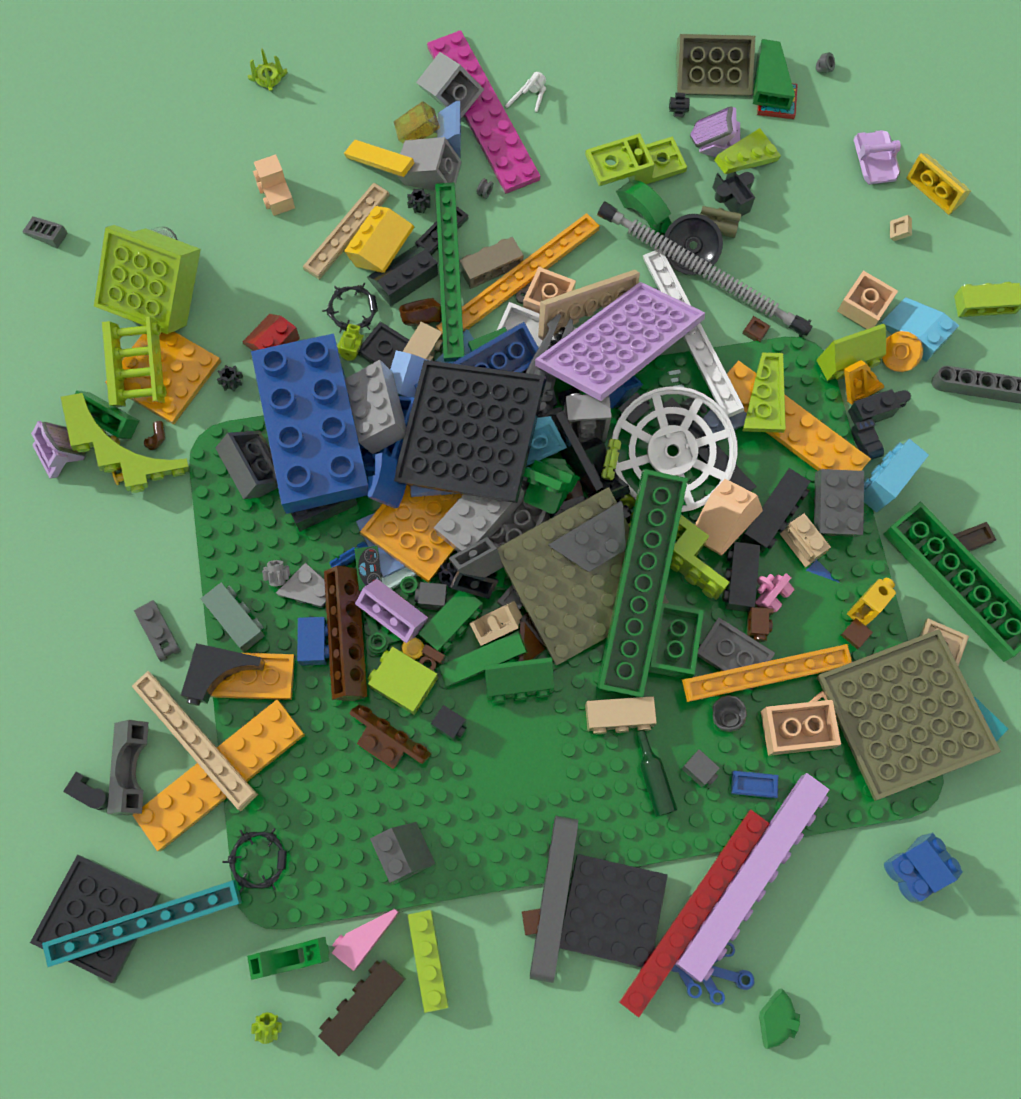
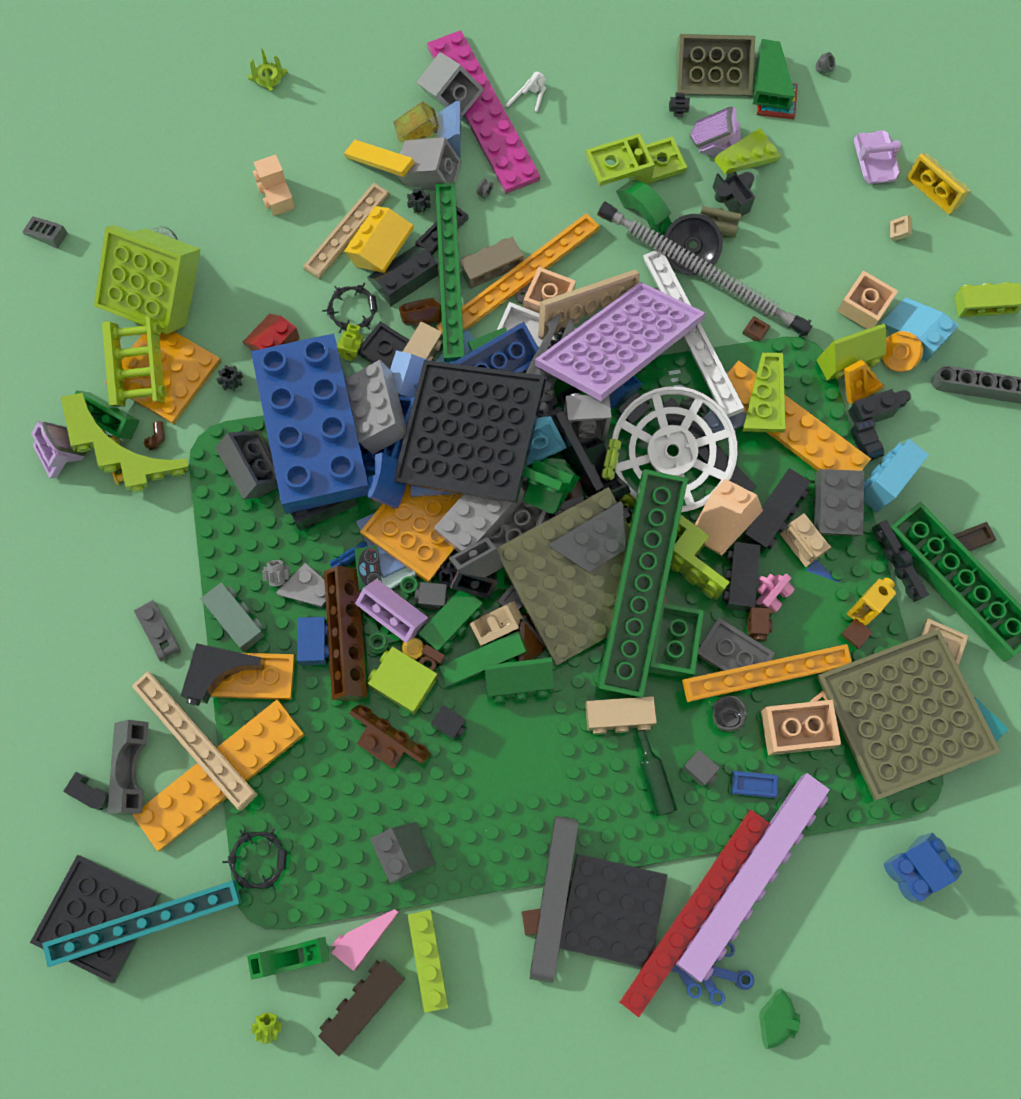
none -> black hinge [872,520,929,602]

